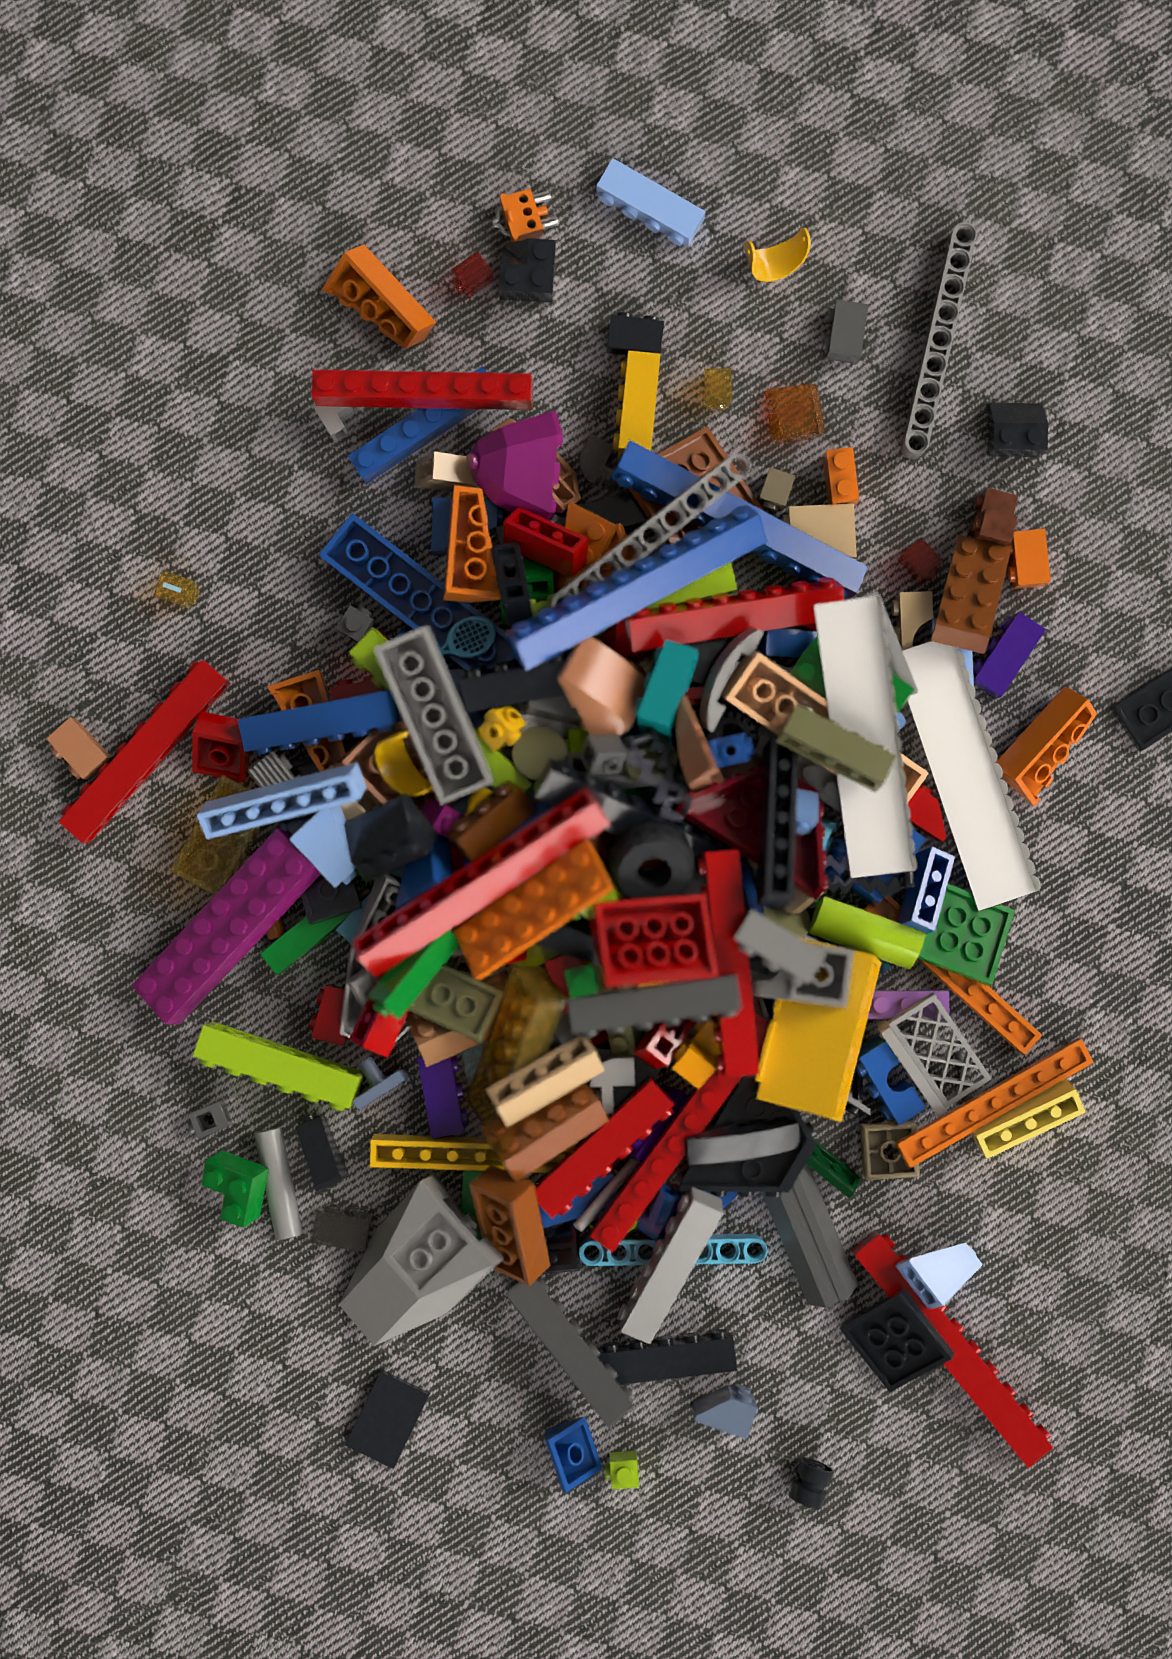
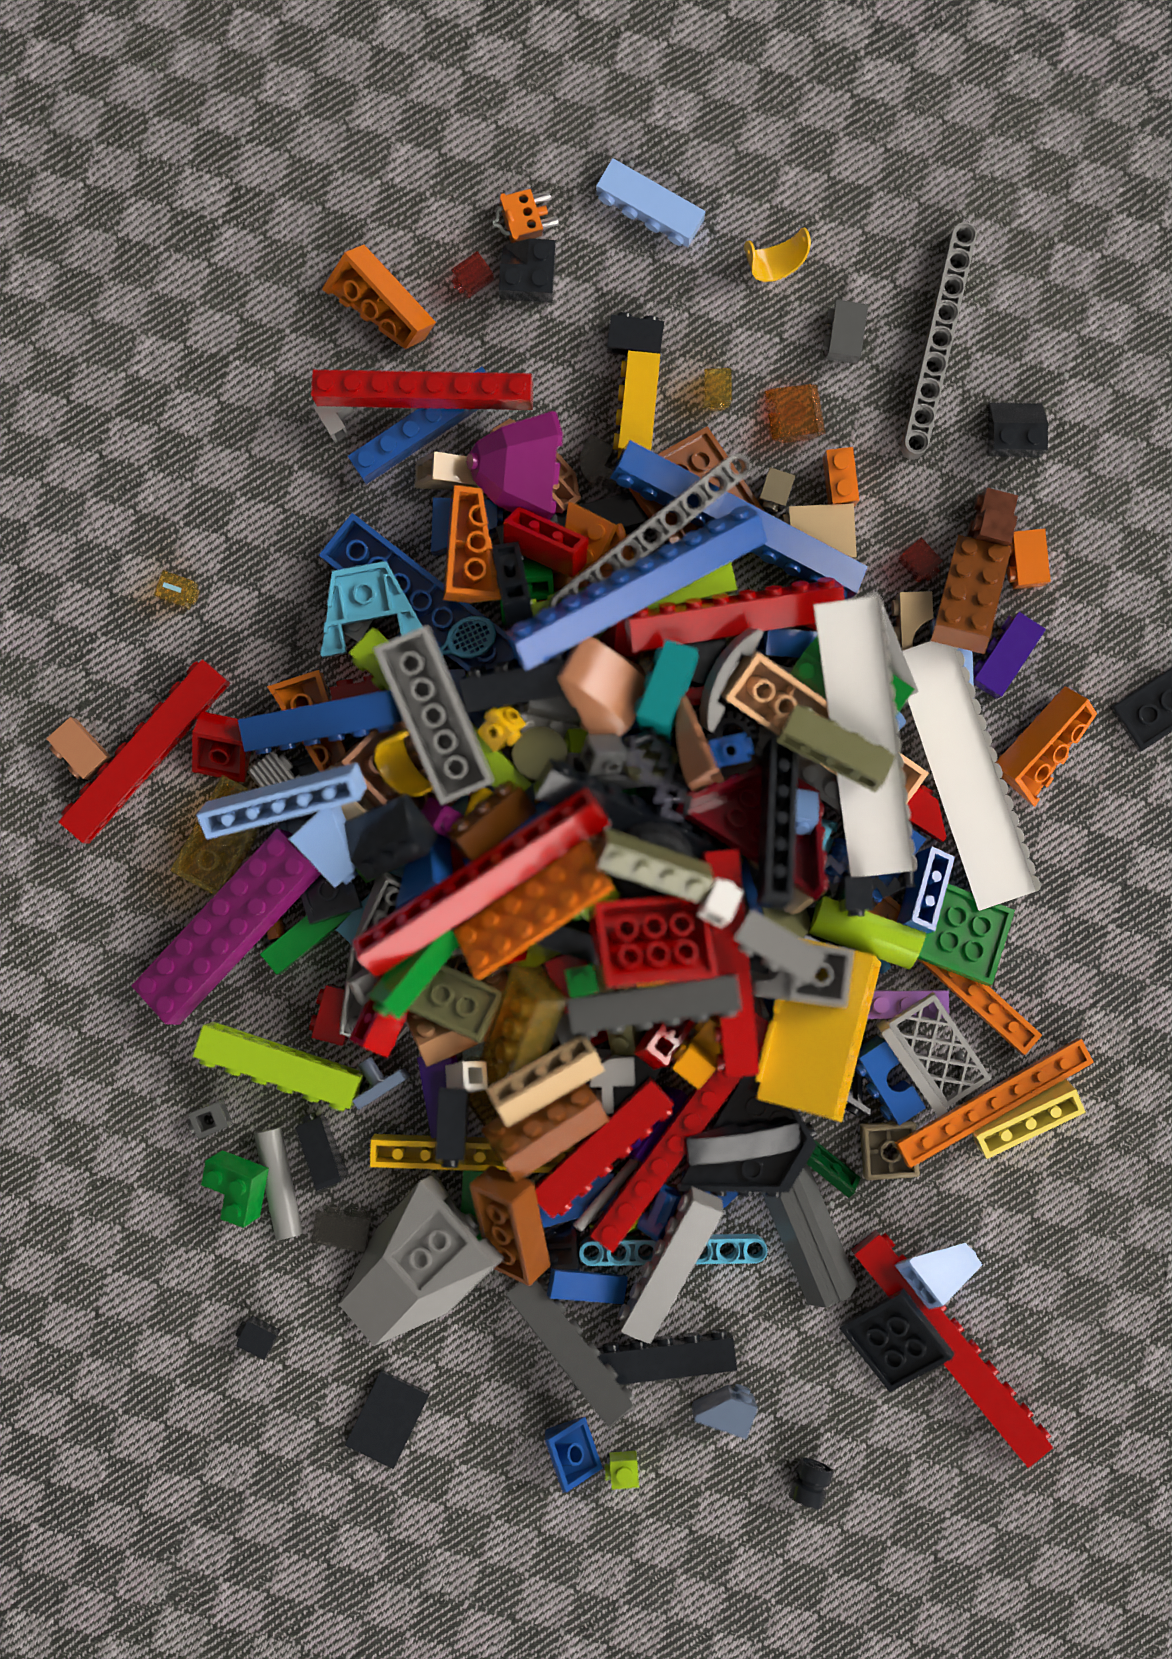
none -> black brick [235,1315,281,1360]
none -> medium azure wing [321,561,422,658]
none -> black slope [436,1088,470,1168]
none -> white brick [445,1062,488,1093]
none -> blue tile [547,1269,628,1304]
none -> olive brick [595,829,714,904]
none -> white brick [696,879,743,928]
none -> black brick [839,877,873,917]

